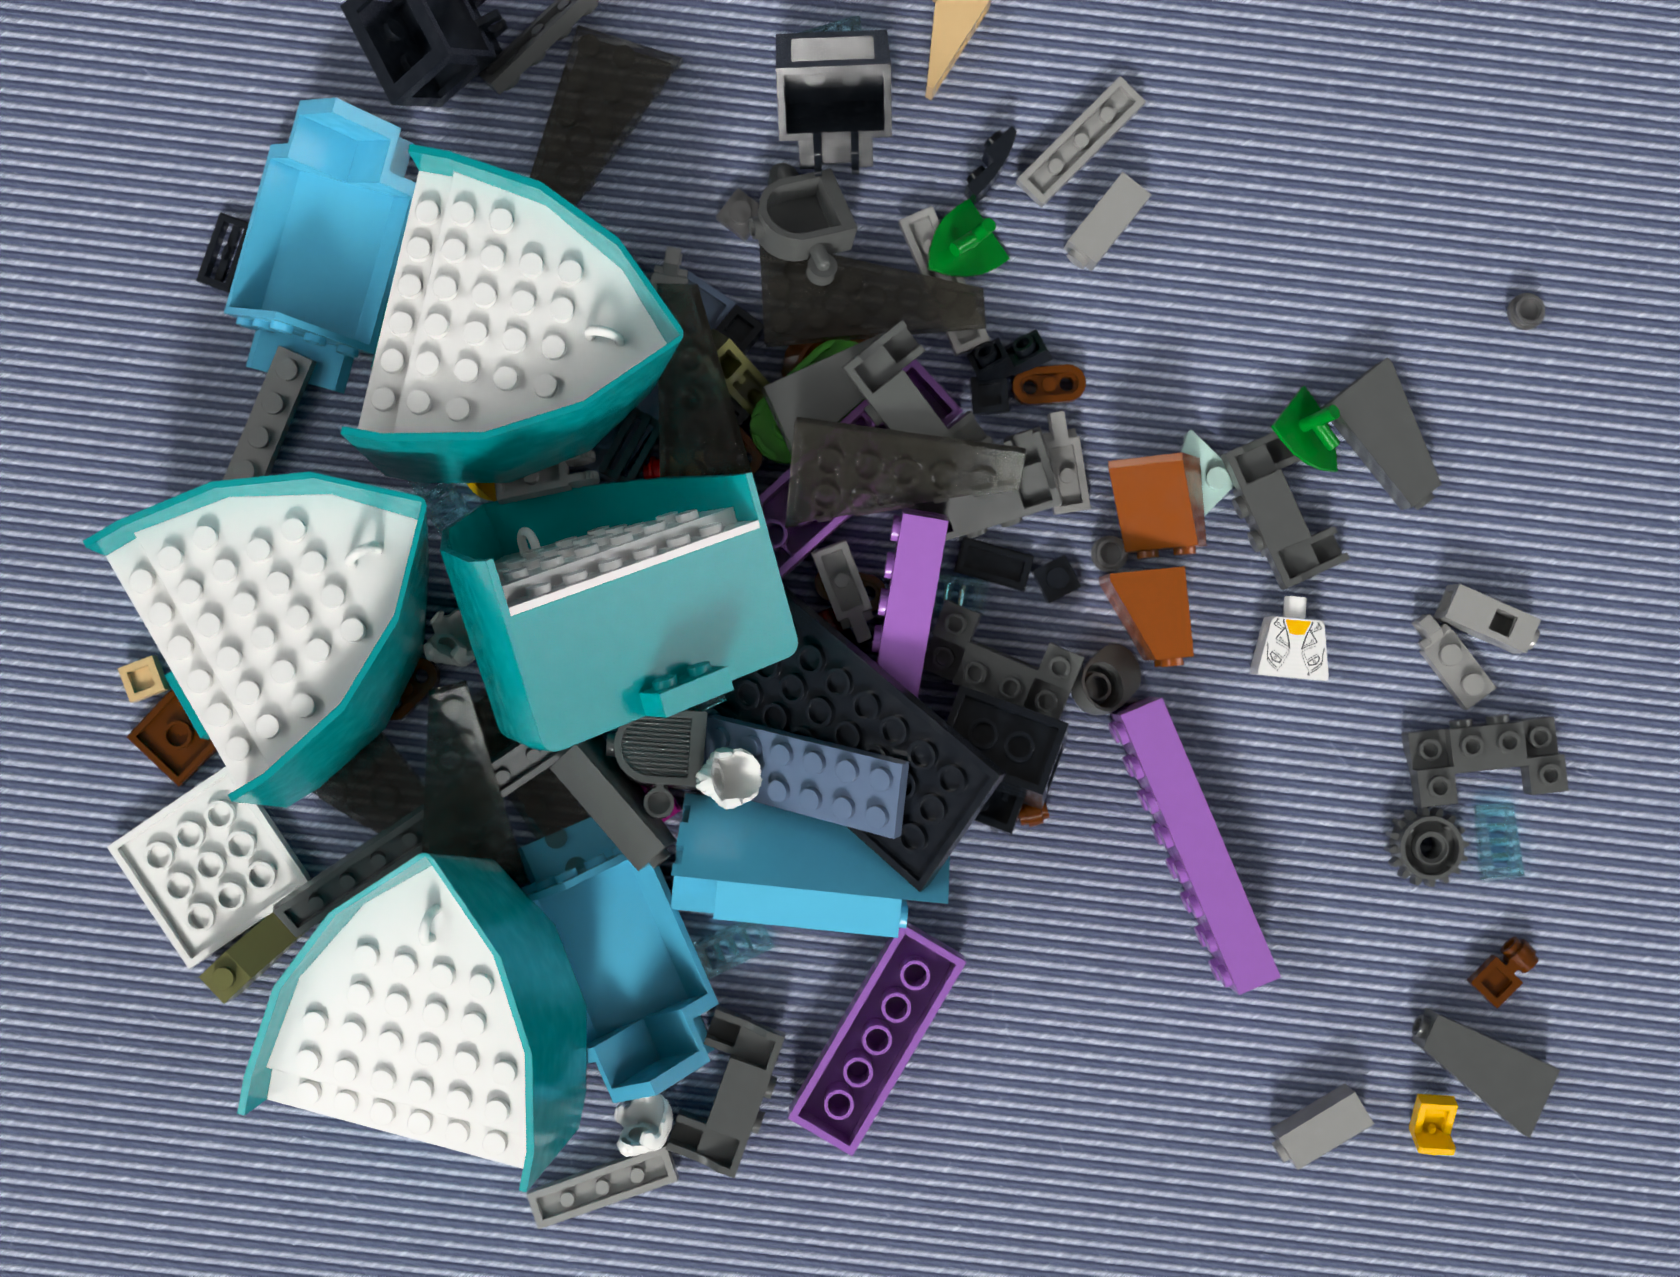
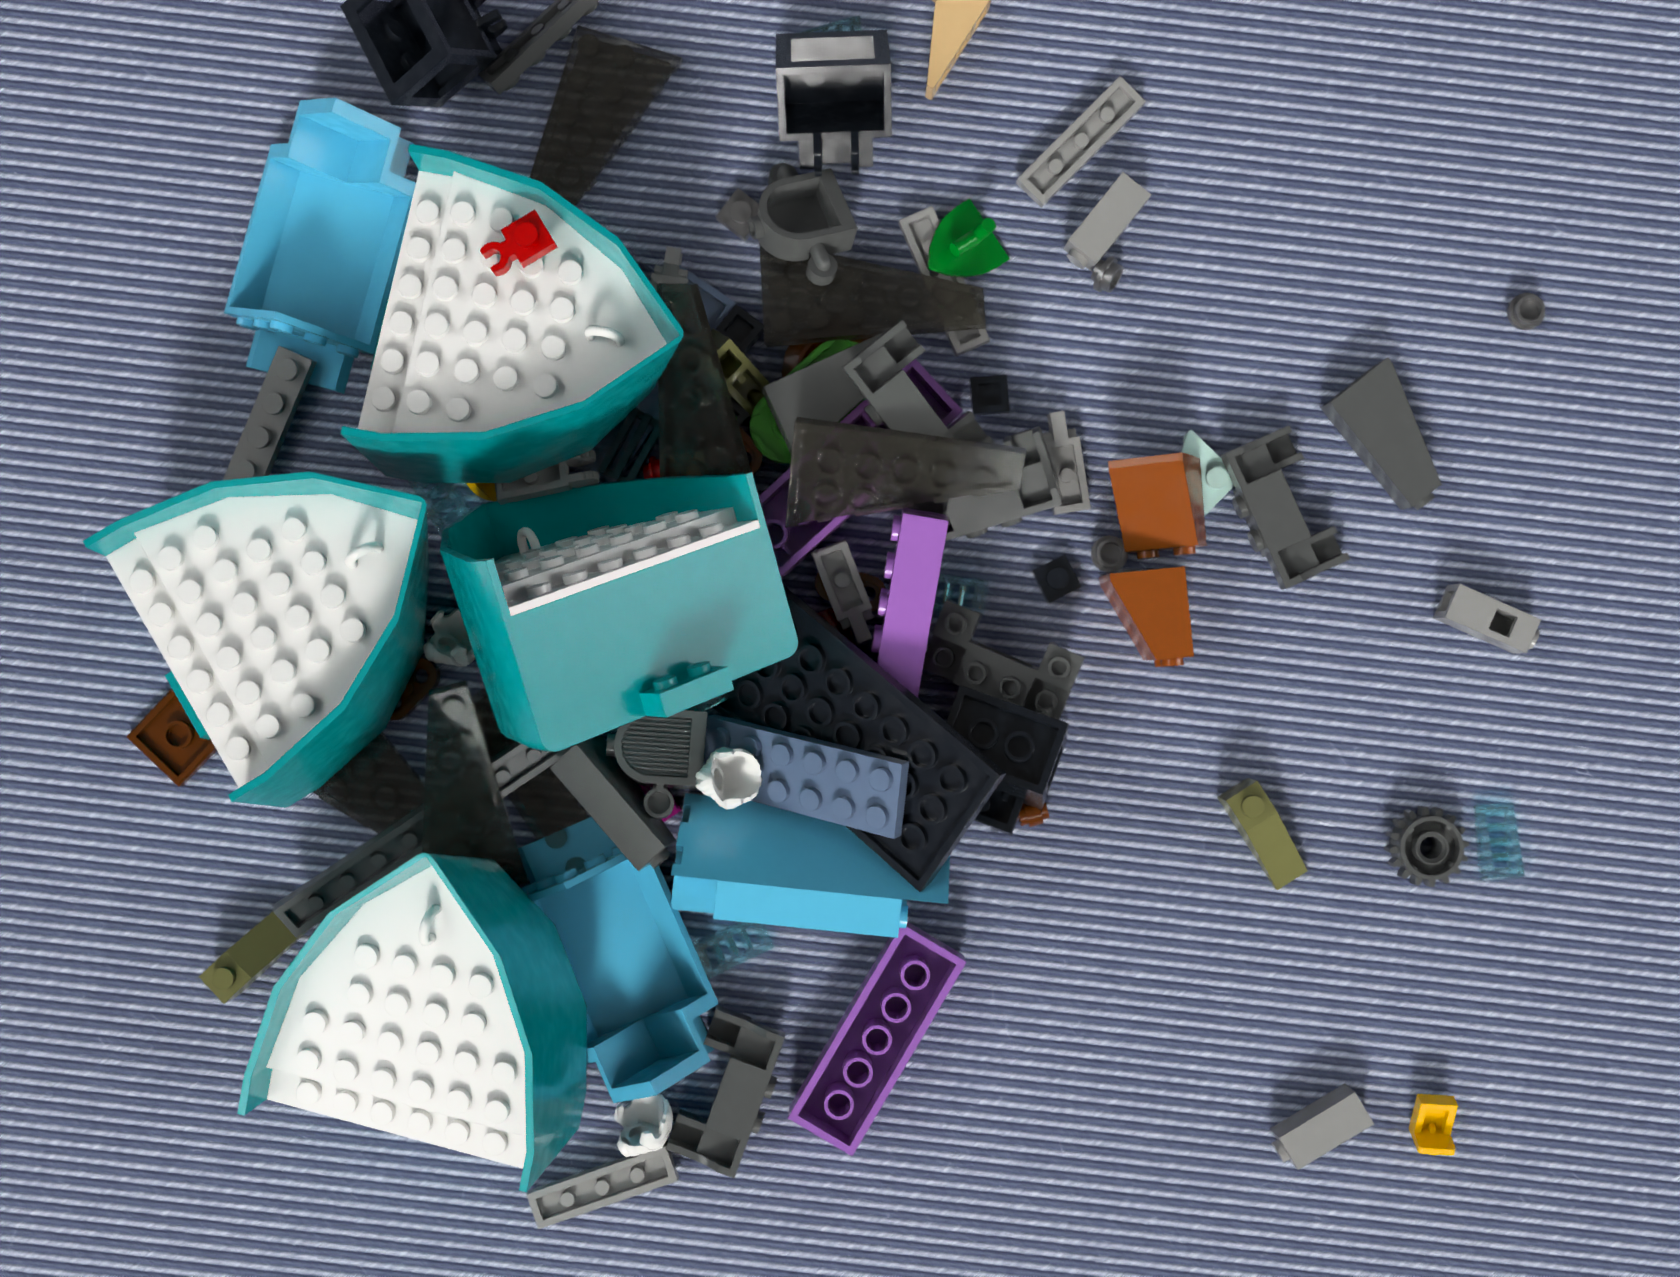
white plate [107,766,312,969] -> none
tan plate [117,655,170,703] -> none
black tile [196,212,249,293] -> none
black tile [954,537,1034,592] -> none
black slope [964,126,1017,205] -> none
black slope [967,329,1052,381] -> none
reddish brown plate [1012,364,1086,406] -> none
dark grey cap [1071,644,1141,715] -> none
medium lavender brick [1108,696,1281,995] -> none
white torso [1250,596,1329,681] -> none
green shield [1271,385,1340,472] -> none
dark grey bracket [1401,714,1569,808] -> none
dark grey slope [1411,1008,1560,1138] -> none
light grey hinge [1412,614,1496,710] -> none
reddish brown plate [1466,937,1539,1009] -> none
none -> red plate [480,209,558,276]
none -> flat silver plate [1091,256,1124,293]
none -> olive slope [1217,778,1308,890]

